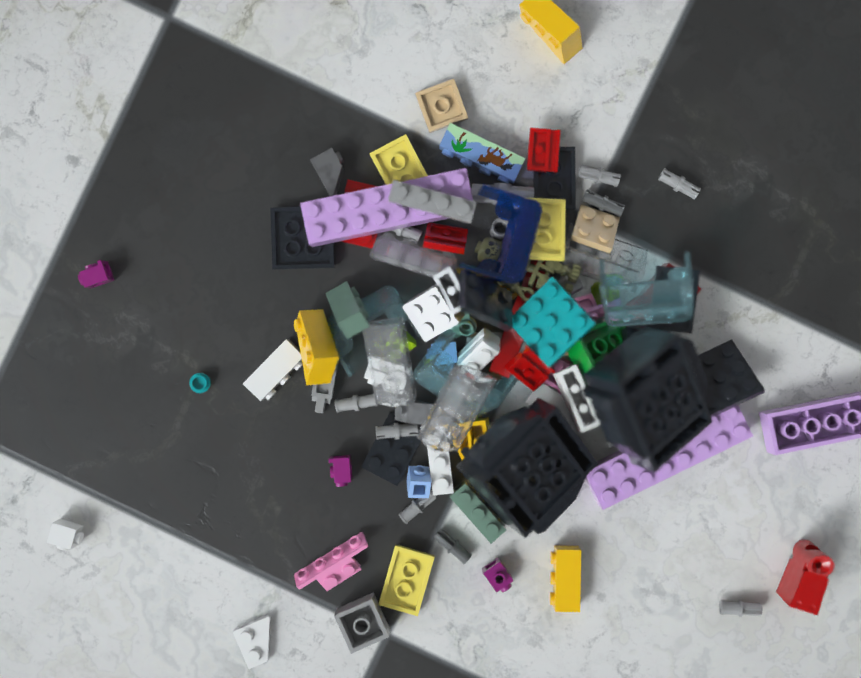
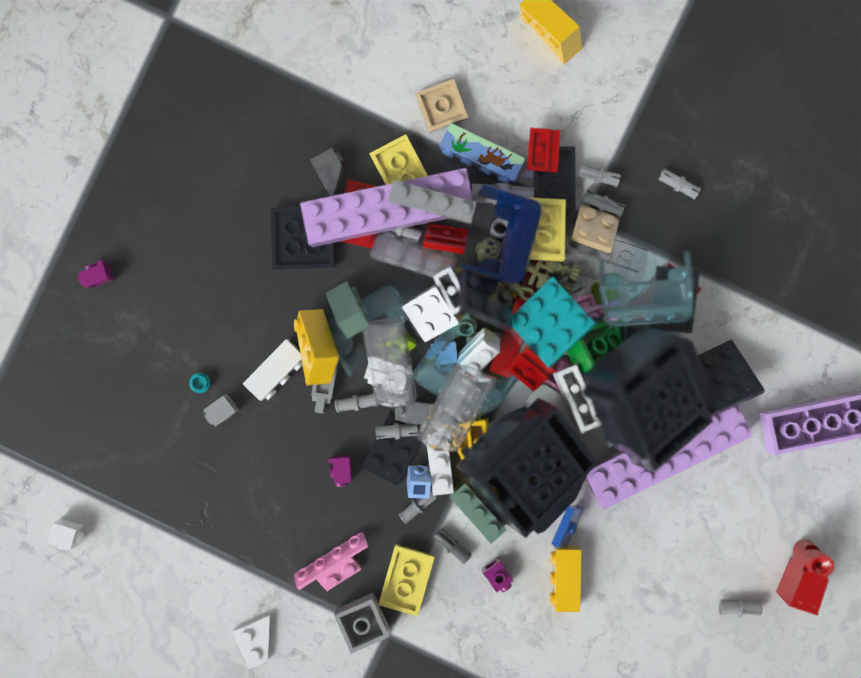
none -> light grey brick [203,394,239,427]
none -> blue plate [552,505,584,548]

